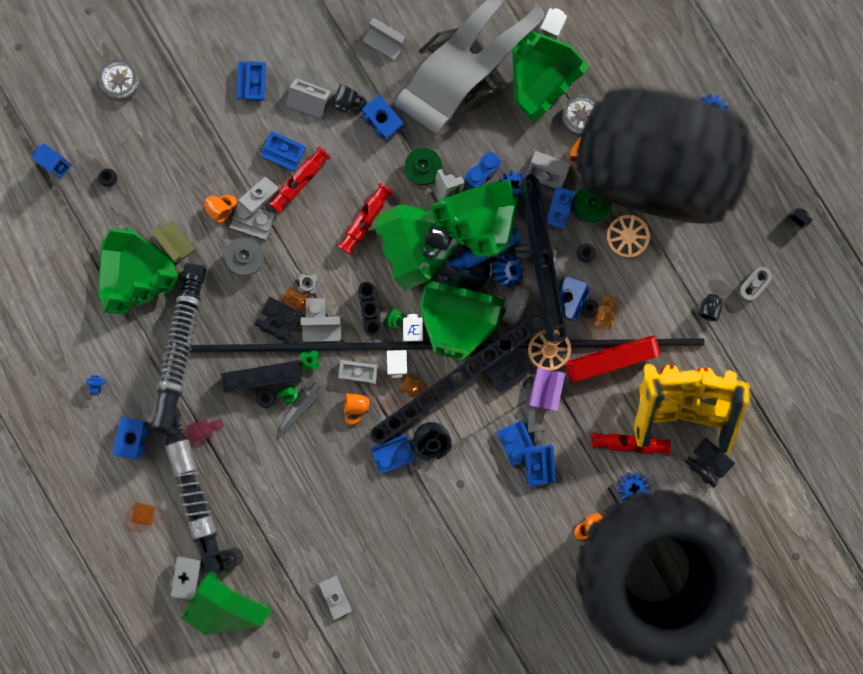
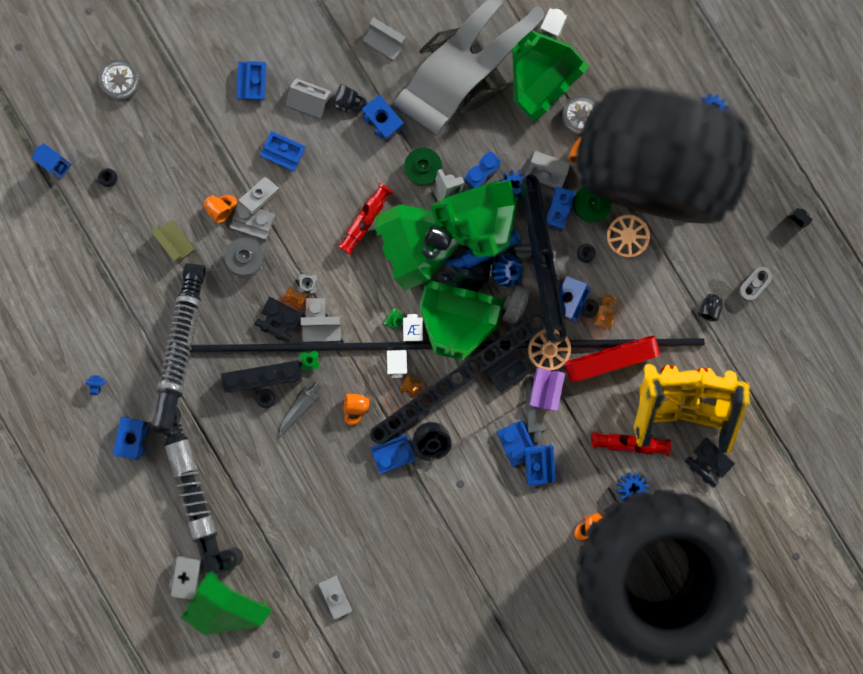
green panel [98,226,178,314] -> none
clear orange plate [131,502,156,525] -> none
clear pink plate [187,418,224,443] -> none
red piece [268,146,331,214] -> none
green plate [276,385,298,404] -> none
light grey plate [338,360,379,384] -> none
black beam [358,282,382,338] -> none

